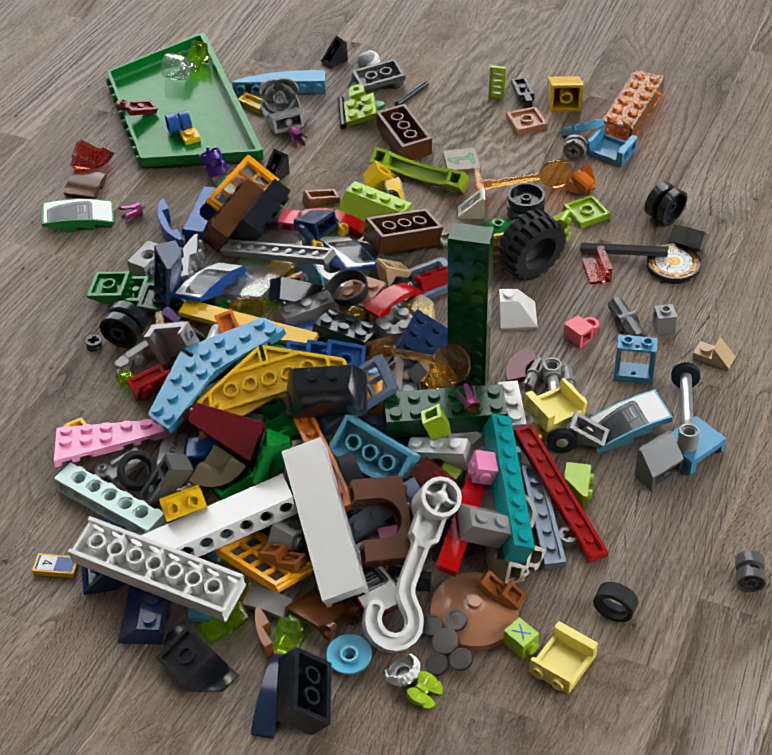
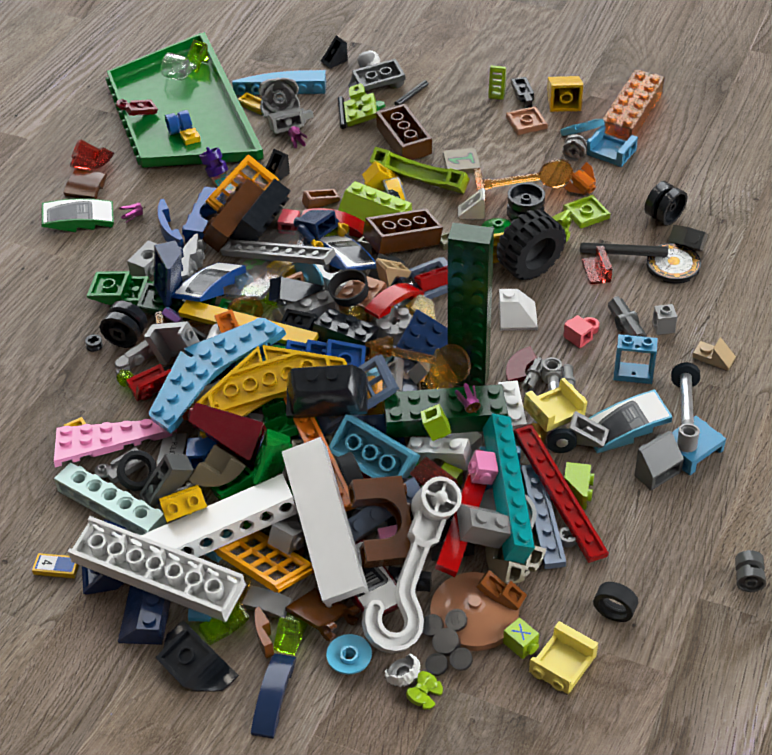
dark orange slope [258,542,308,572] -> none
black brick [276,647,332,735] -> none
none -> black slope [280,309,319,331]

